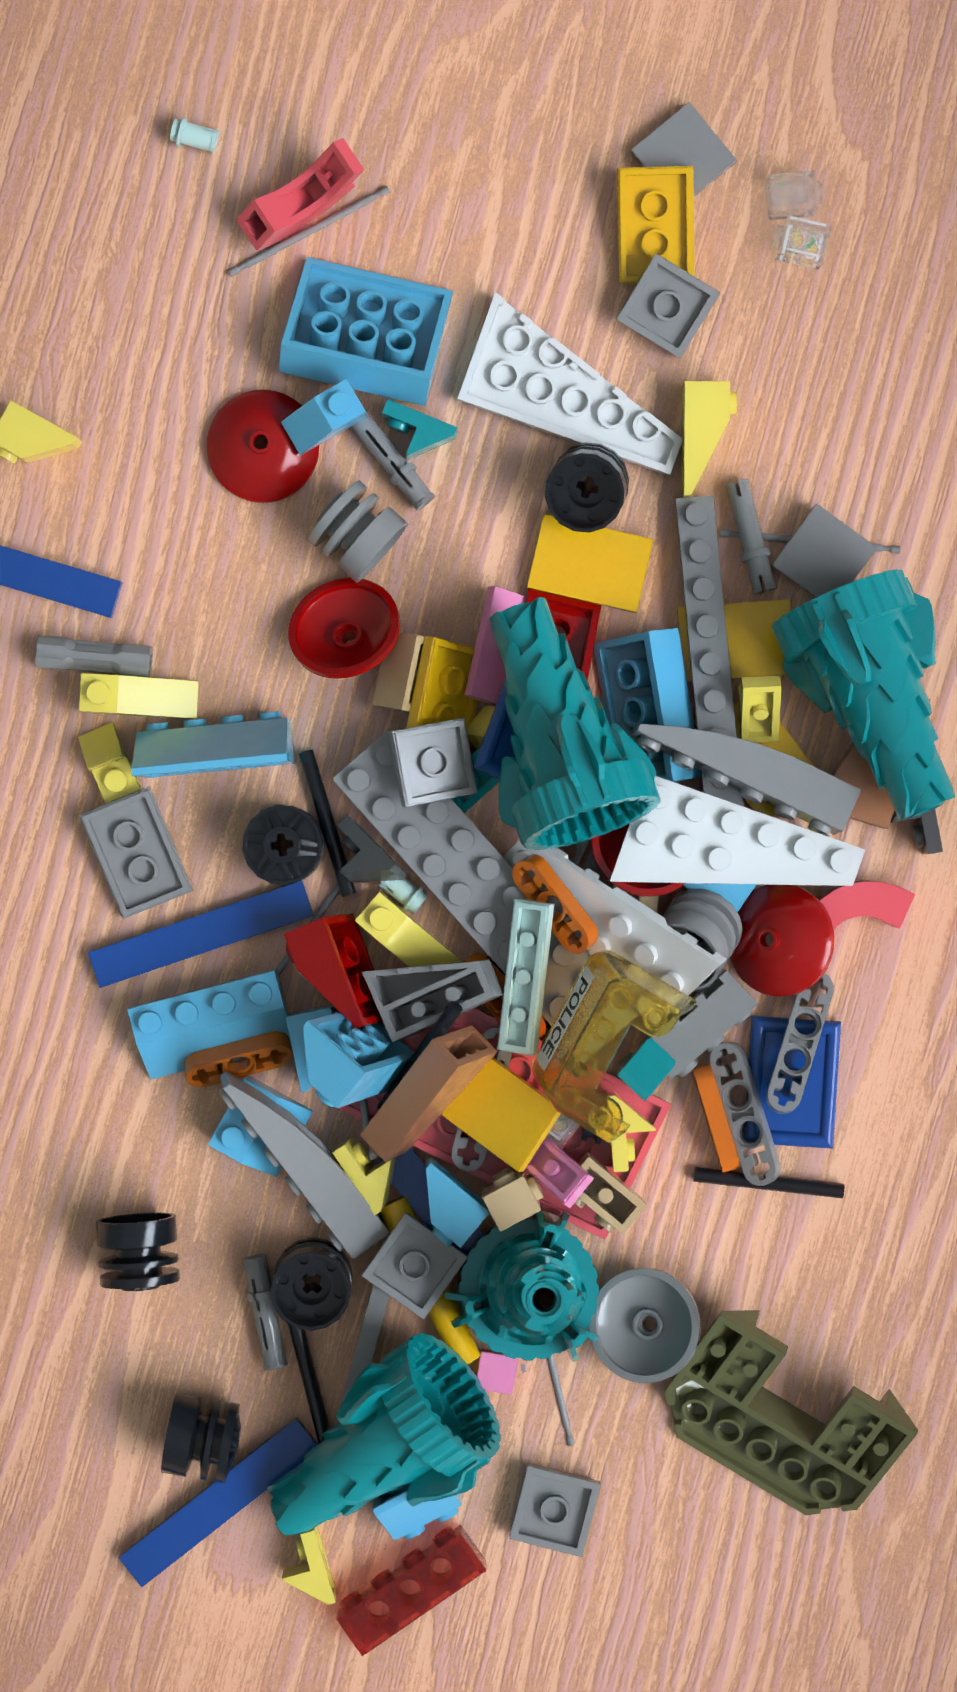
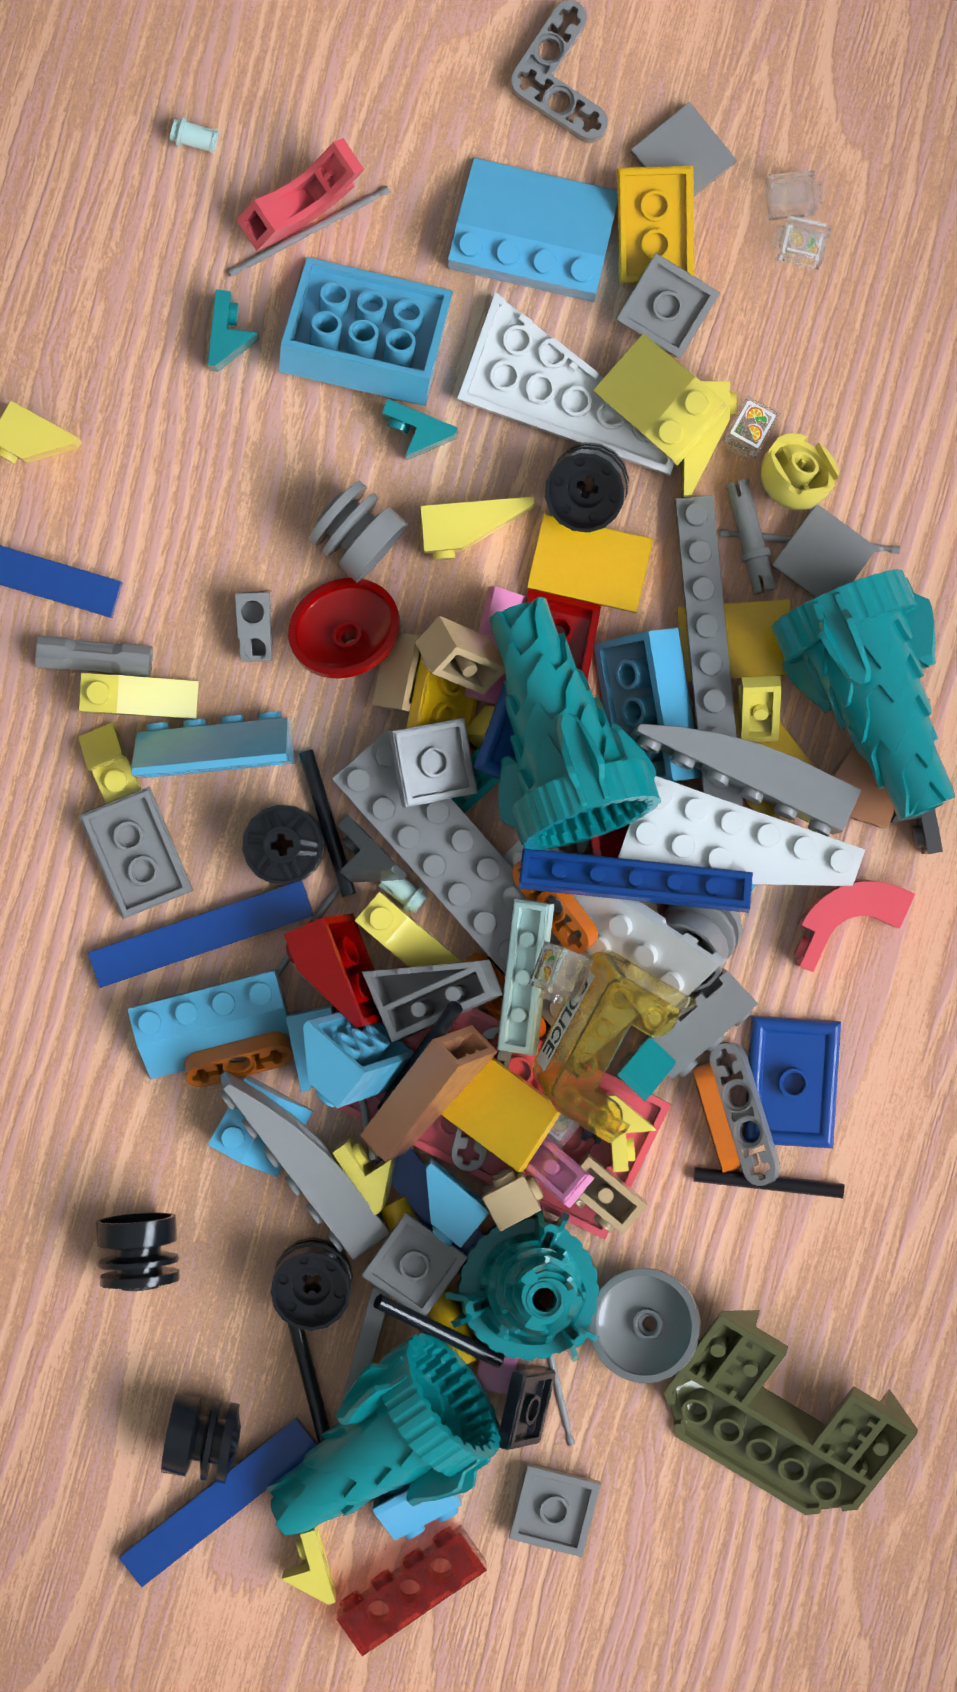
red dish [207,390,319,503] -> none
light grey pin [242,1254,288,1370] -> none
medium azure slope [281,379,366,456] -> none
light grey pin [351,408,435,511] -> none
red dish [730,885,834,997] -> none
light grey beam [766,973,834,1114] -> none
none -> teal slope [207,290,259,372]
none -> light grey leg [235,591,273,663]
none -> black bar [373,1294,504,1368]
none -> tan brick [415,616,505,695]
none -> light yellow slope [421,496,534,561]
none -> medium azure slope [448,158,617,302]
none -> black tile [499,1366,556,1450]
none -> light grey beam [511,0,608,143]
none -> blue tile [518,848,753,913]
none -> clear brick [528,941,594,1005]
none -> light yellow slope [593,333,728,466]
none -> clear brick [723,395,781,459]
none -> light yellow cylinder [761,433,839,510]

